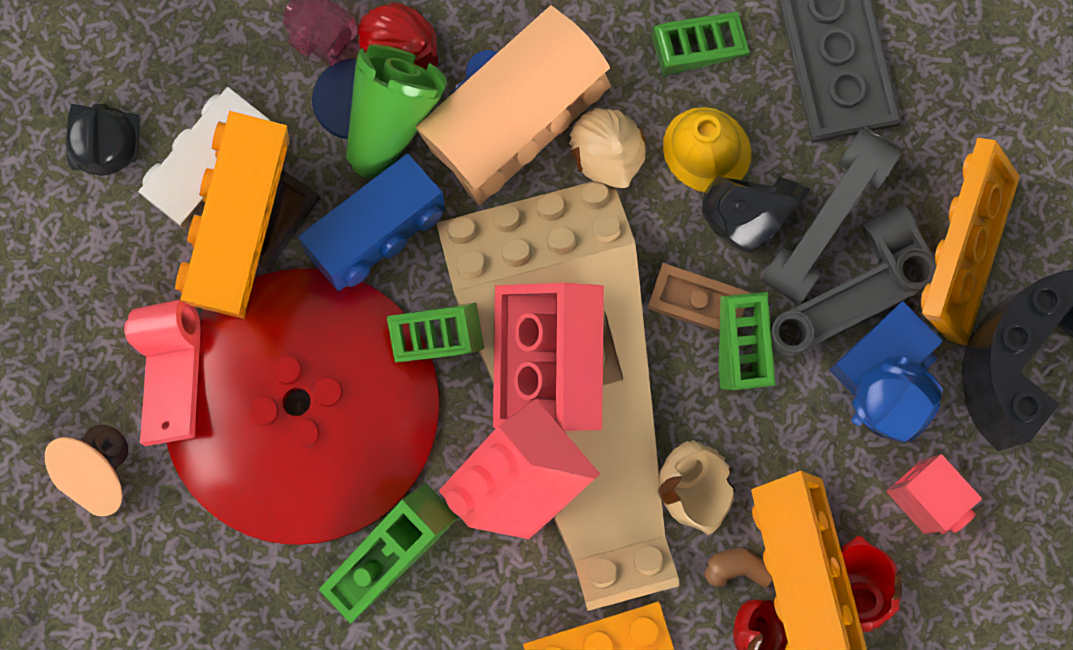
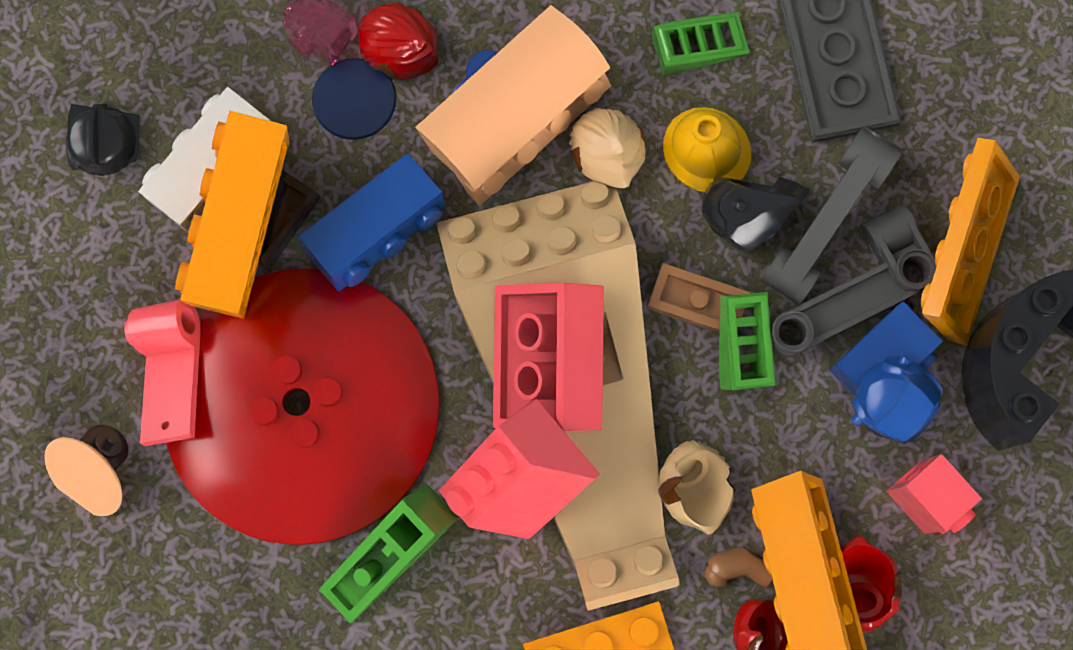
bright green cone [346,44,447,178] -> none
bright green slope [387,302,484,362] -> none

